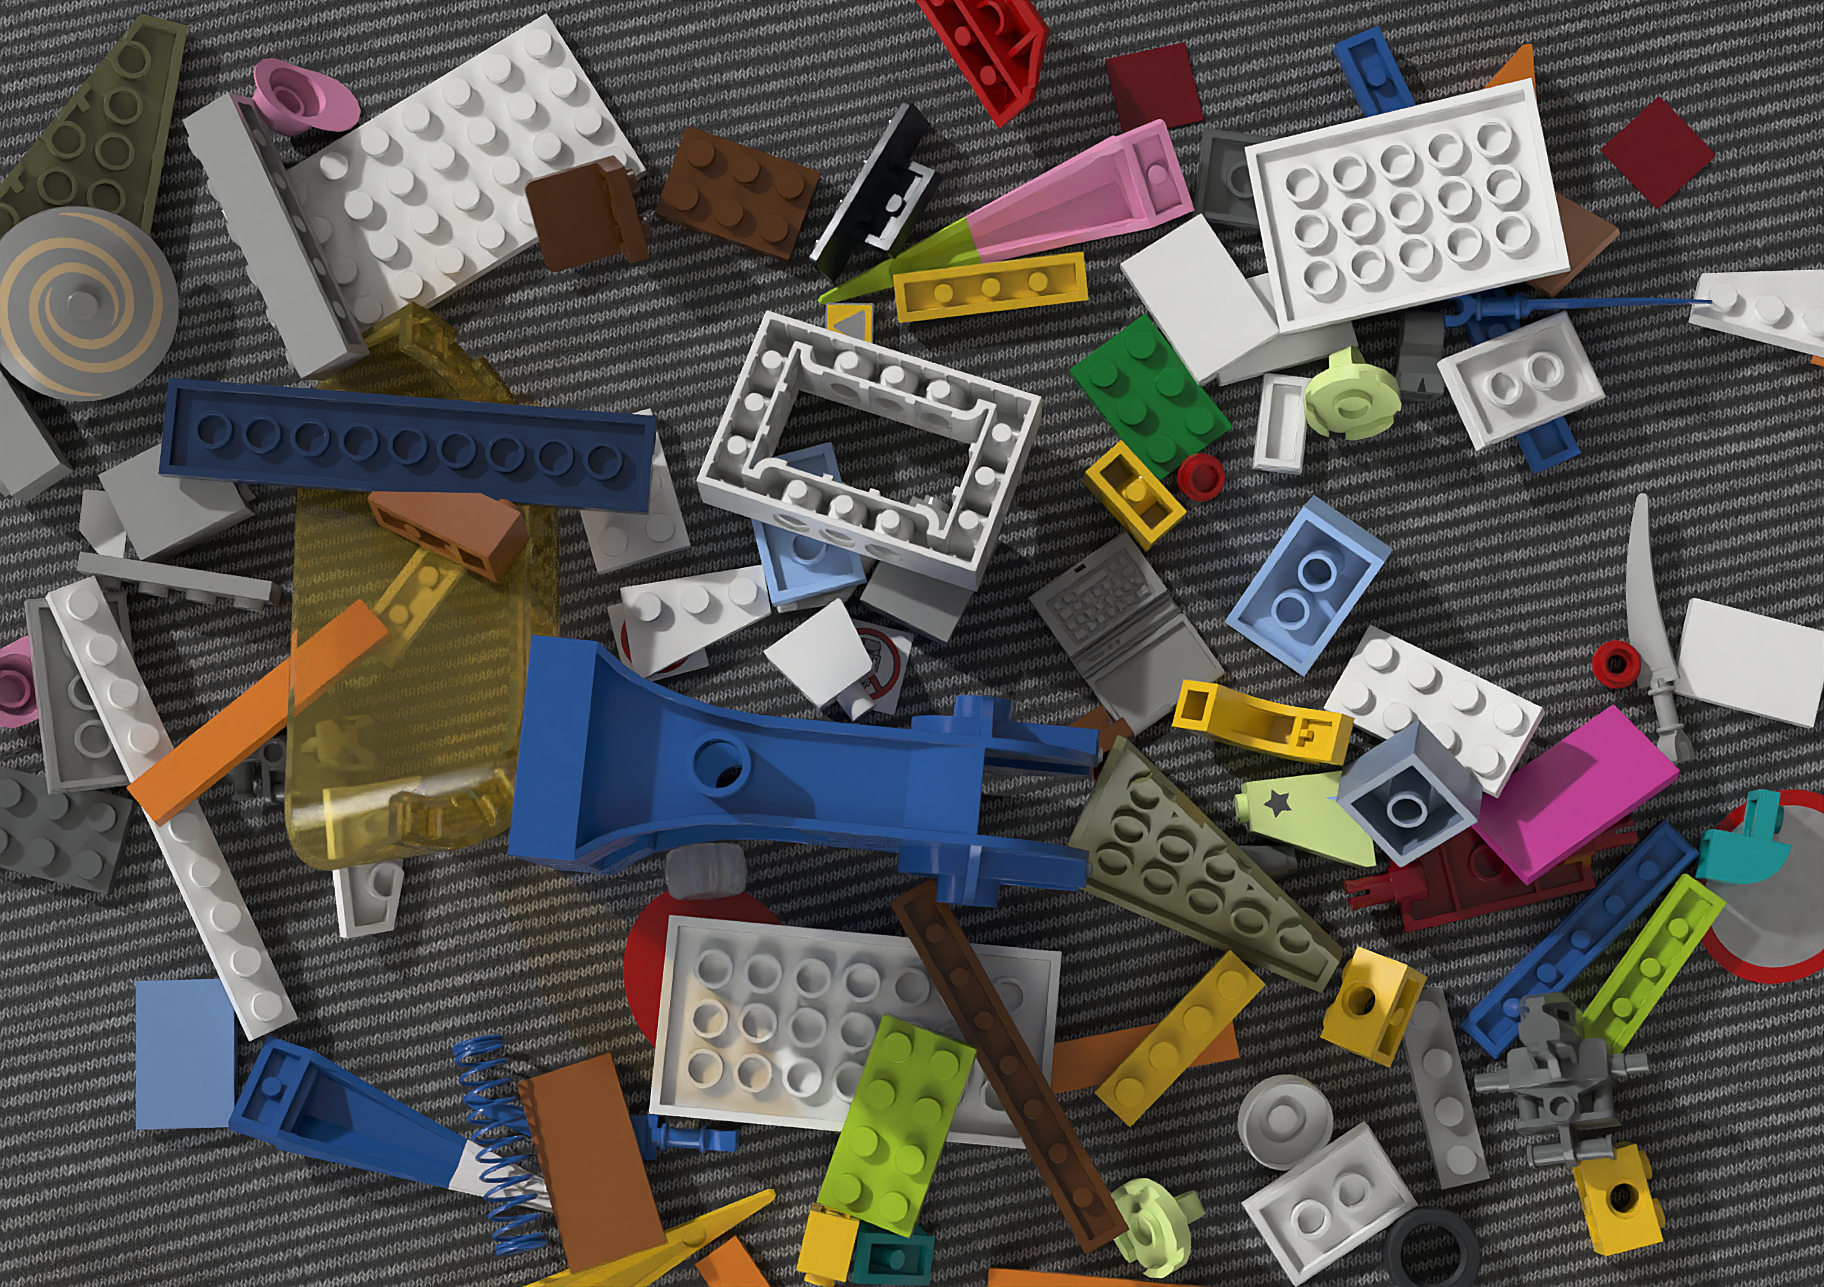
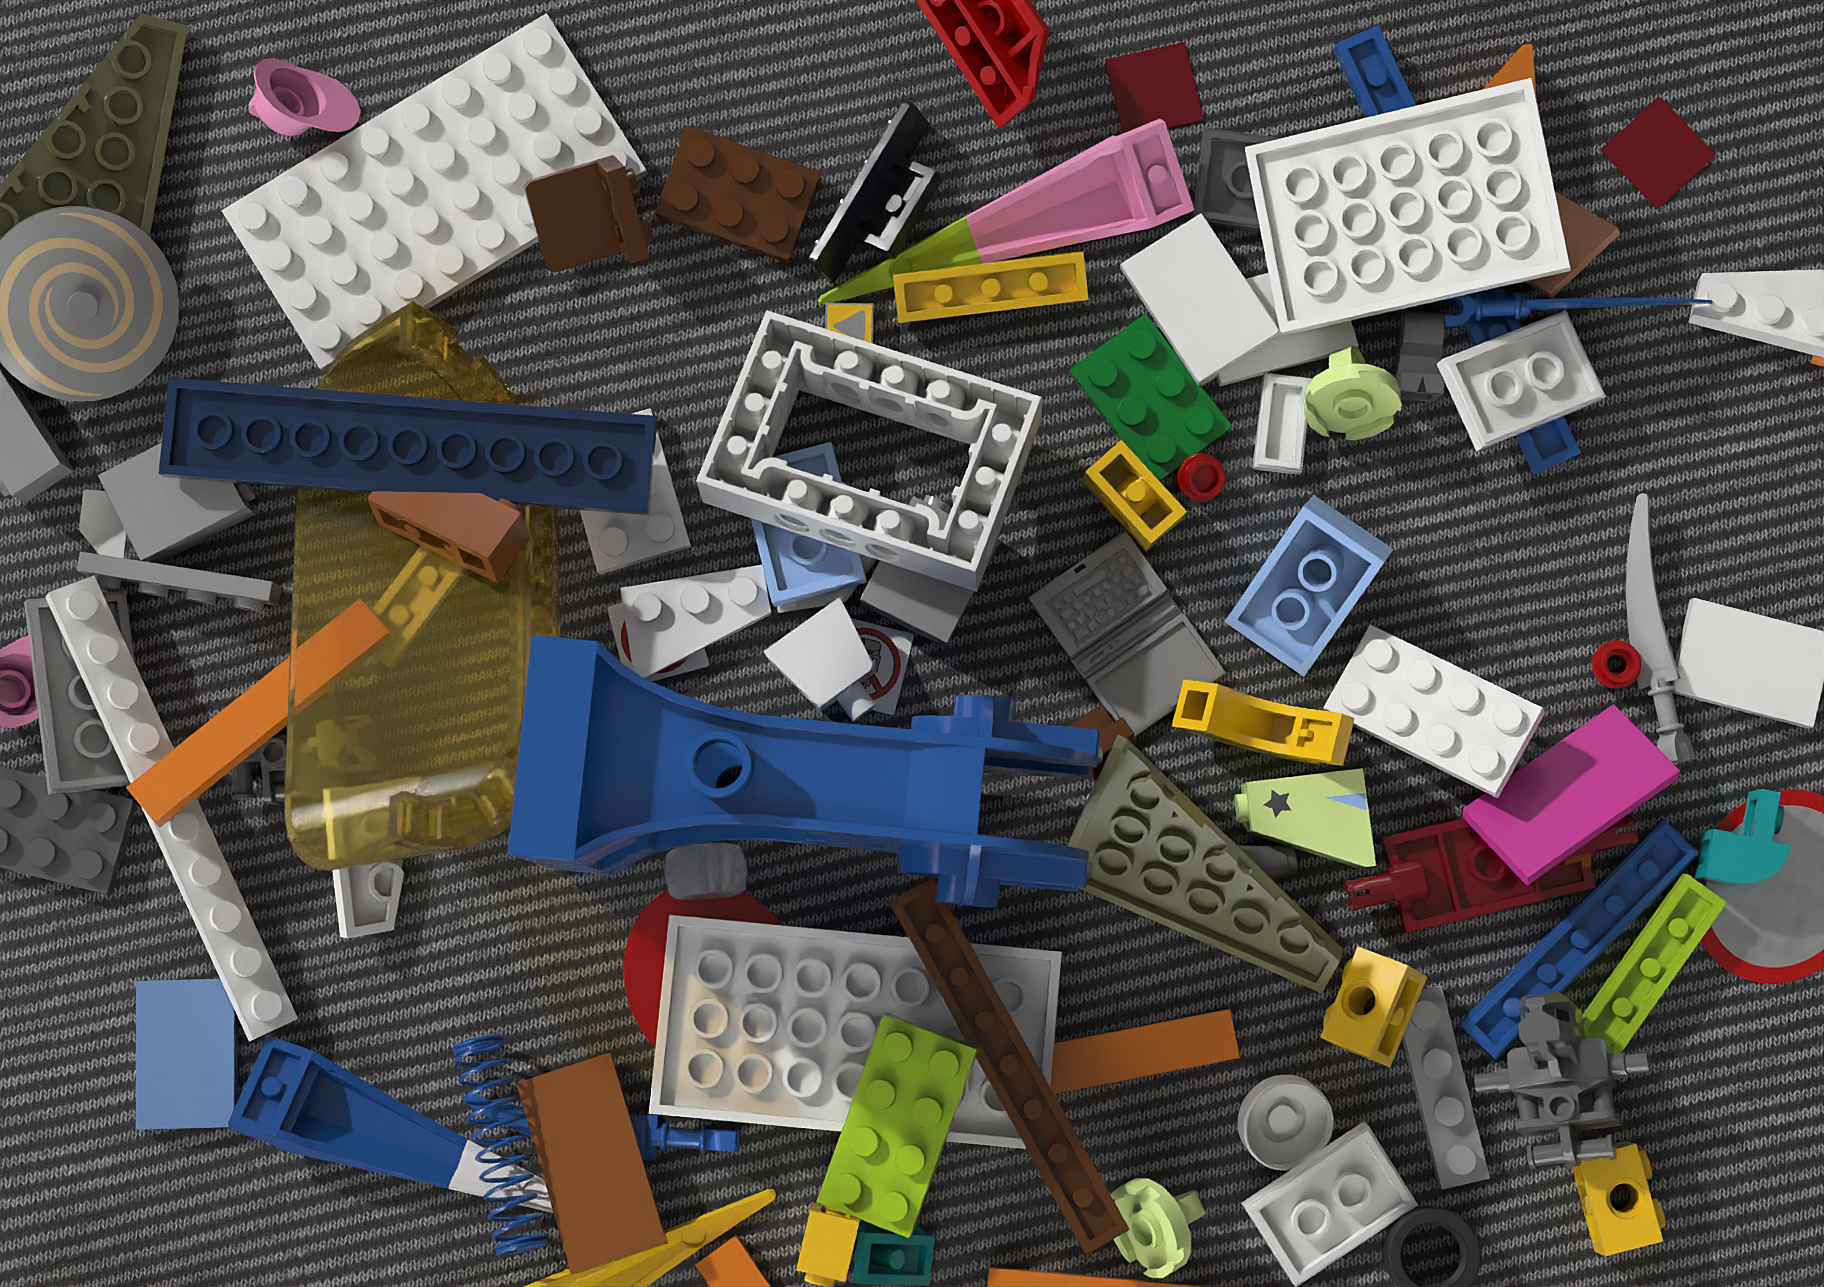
light grey brick [182,92,370,381] -> none
yellow plate [1094,950,1266,1127] -> none
sand blue brick [1336,720,1483,868] -> none

